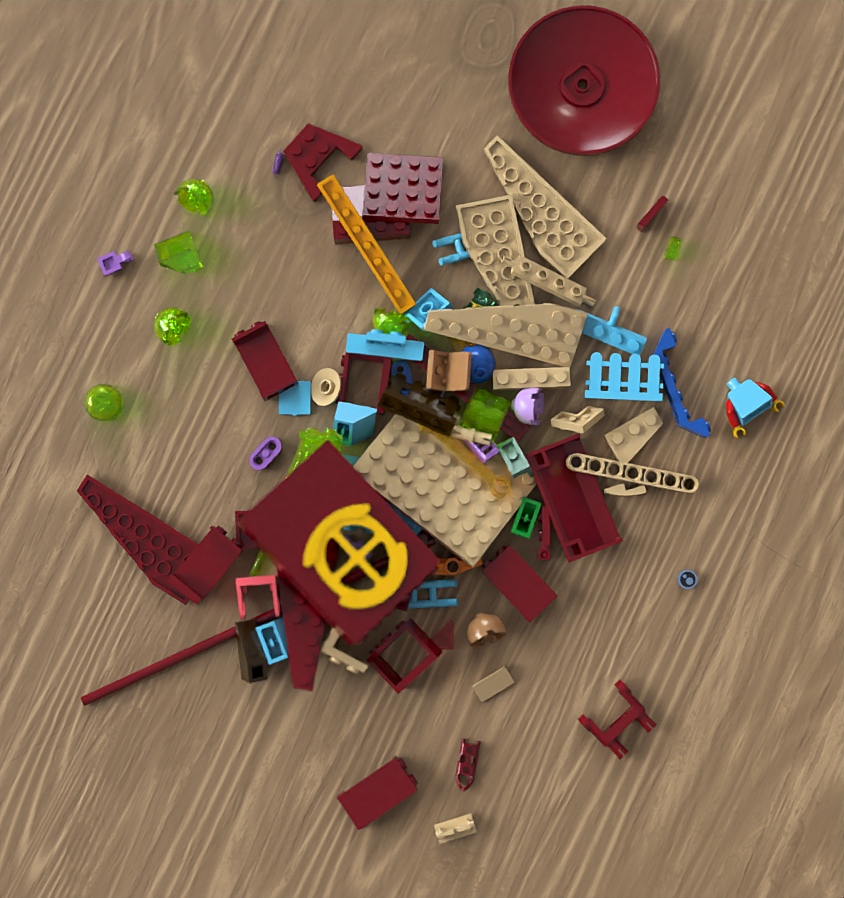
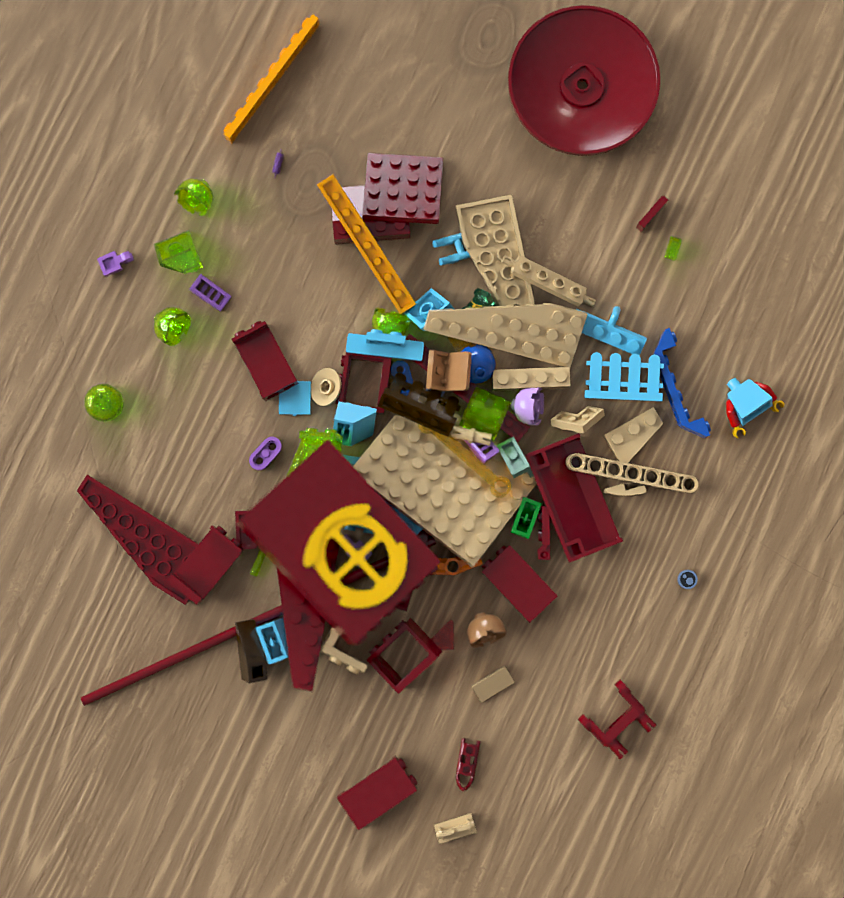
coral hose [236,575,281,620] -> none
dark red wing [283,123,363,202] -> none
medium azure piece [396,579,459,610] -> none
tan wing [484,136,607,279] -> none
none -> medium lavender slope [189,274,232,312]
none -> light orange plate [224,14,320,143]

